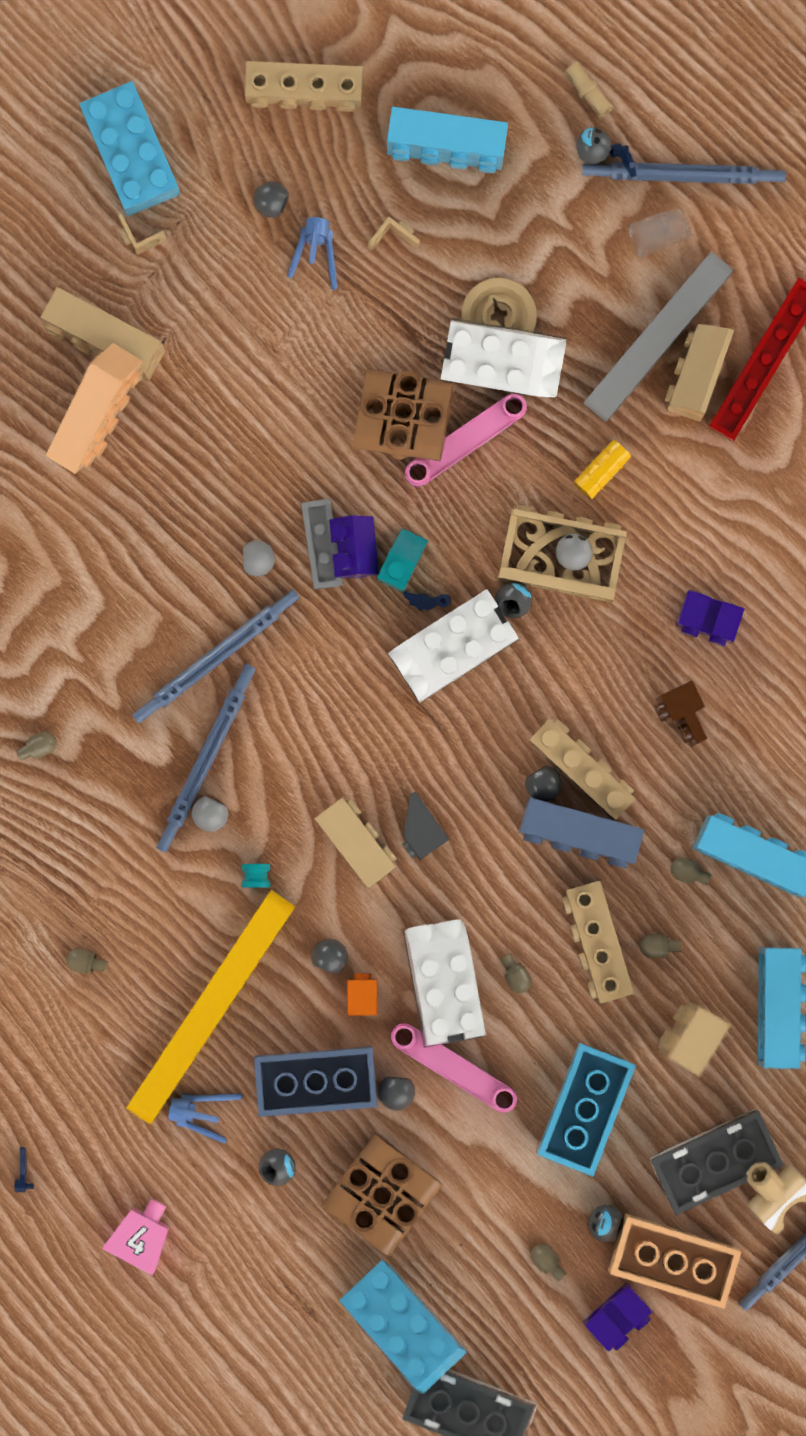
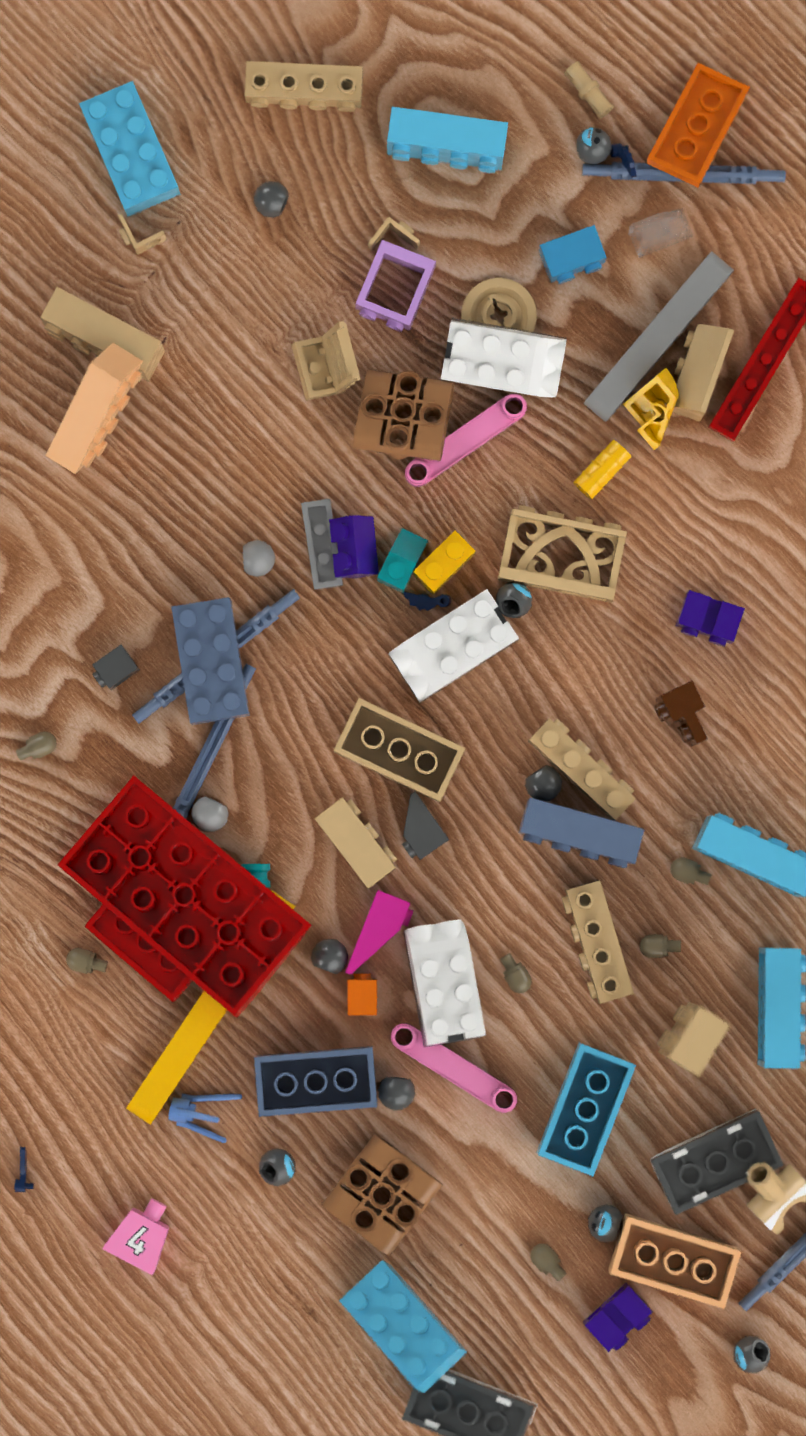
medium blue plant [288,217,337,290] -> none
light grey piece [556,533,593,571] -> none
none -> red slope [57,775,312,1018]
none -> dark grey brick [92,644,140,690]
none -> sand blue brick [171,597,250,725]
none -> tan plate [291,321,361,401]
none -> tan brick [334,698,465,803]
none -> dark pink slope [345,890,414,975]
none -> lavender window [356,240,436,332]
none -> yellow brick [413,530,476,595]
none -> dark azure brick [538,225,607,284]
none -> yellow slope [623,368,679,450]
none -> orange plate [646,63,750,188]
none -> dark grey piece [733,1336,770,1373]

